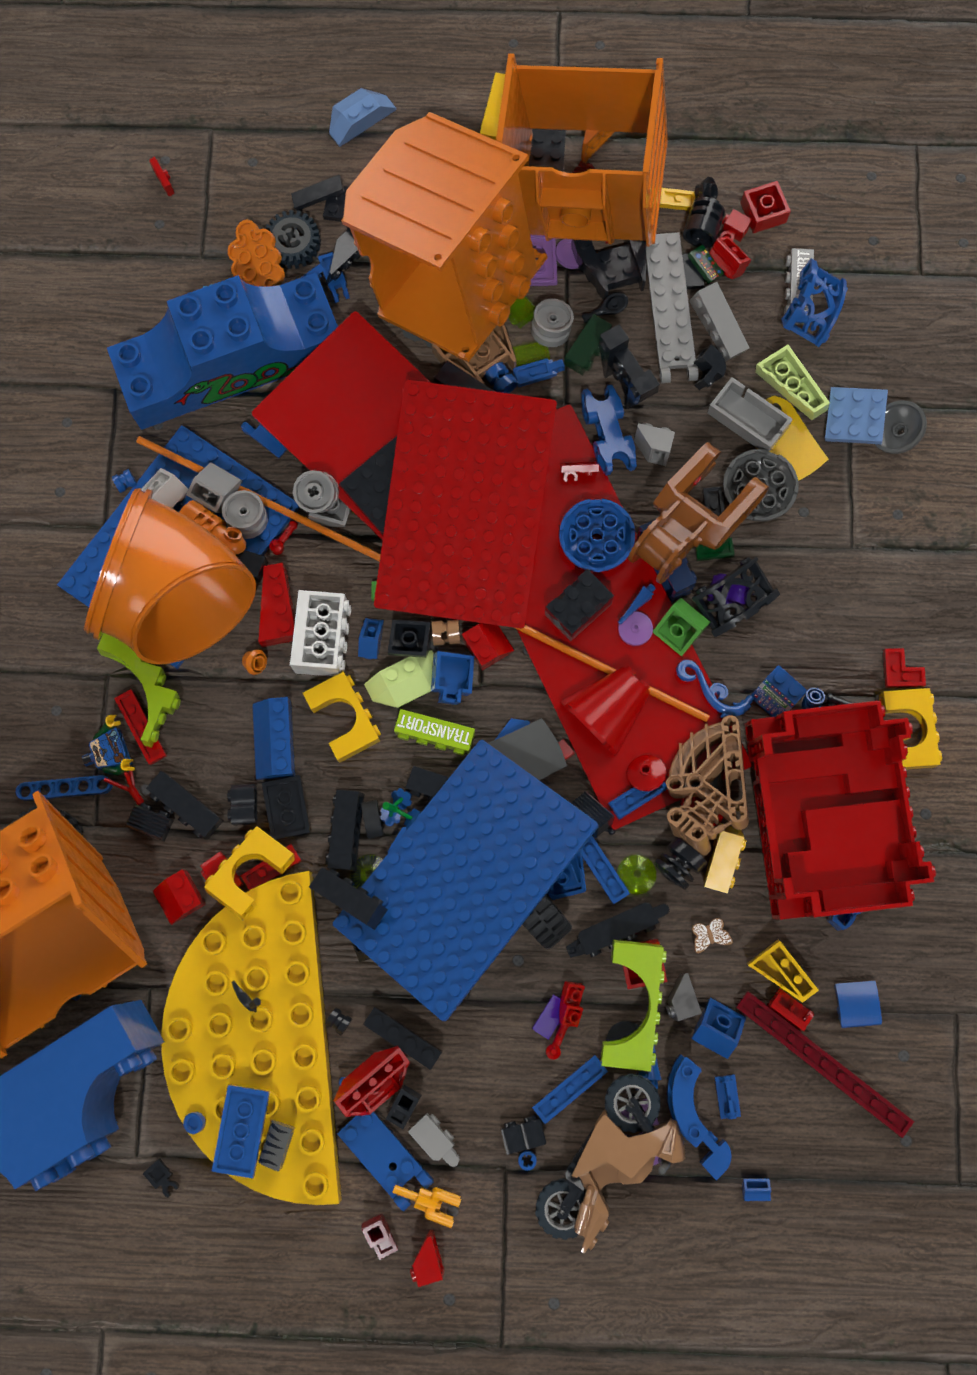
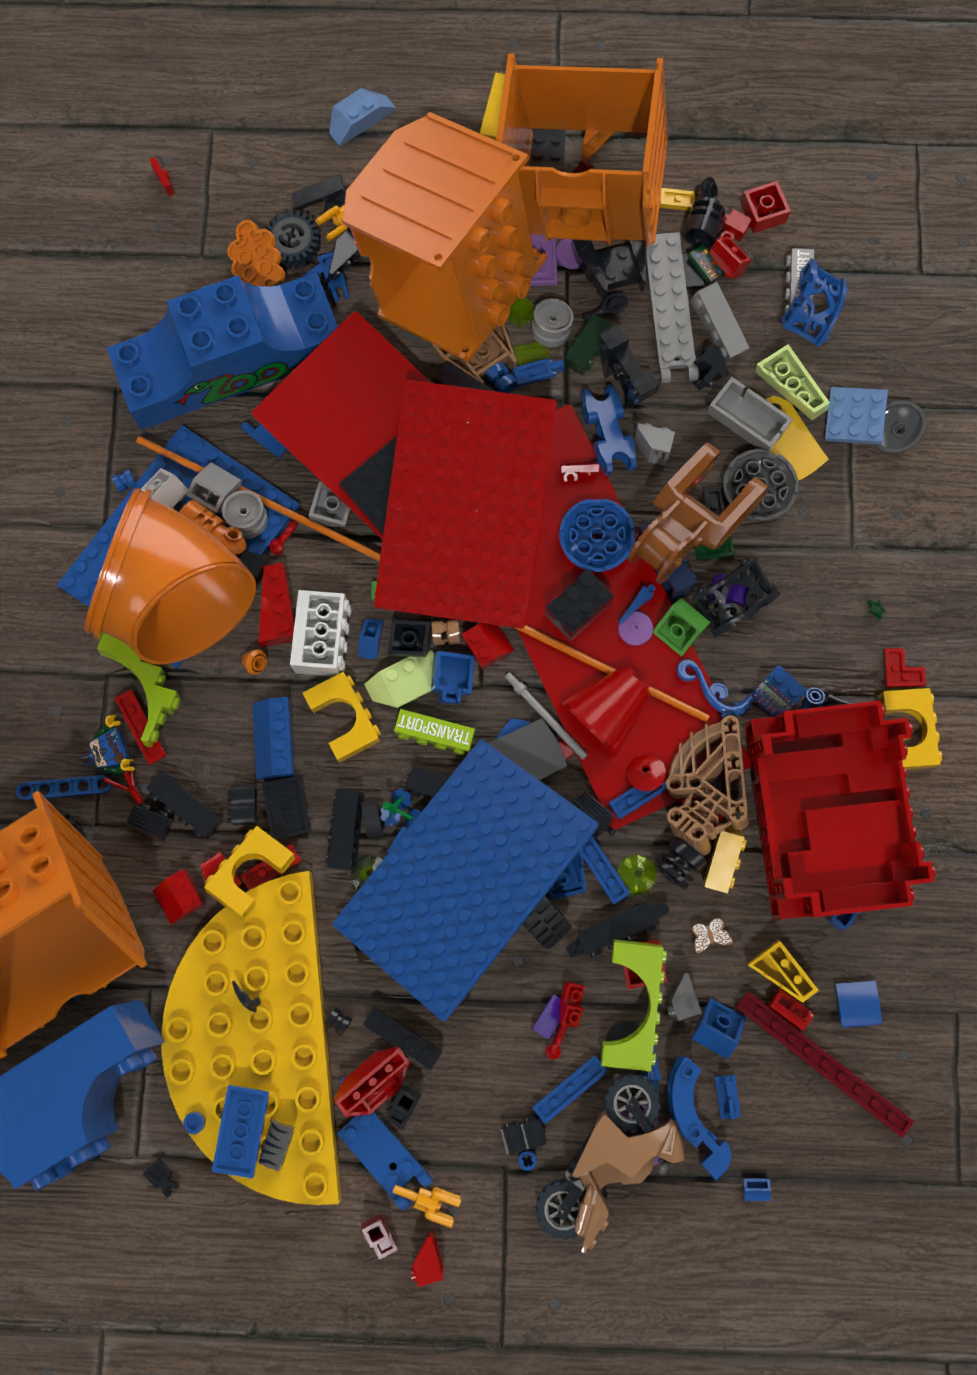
light grey wheel [293,470,339,513] -> none
black brick [309,867,388,930] -> none
light grey hinge [408,1113,460,1167] -> none
none -> light orange plant [315,204,347,242]
none -> light grey bar [505,672,588,760]
none -> dark green piece [867,600,887,620]

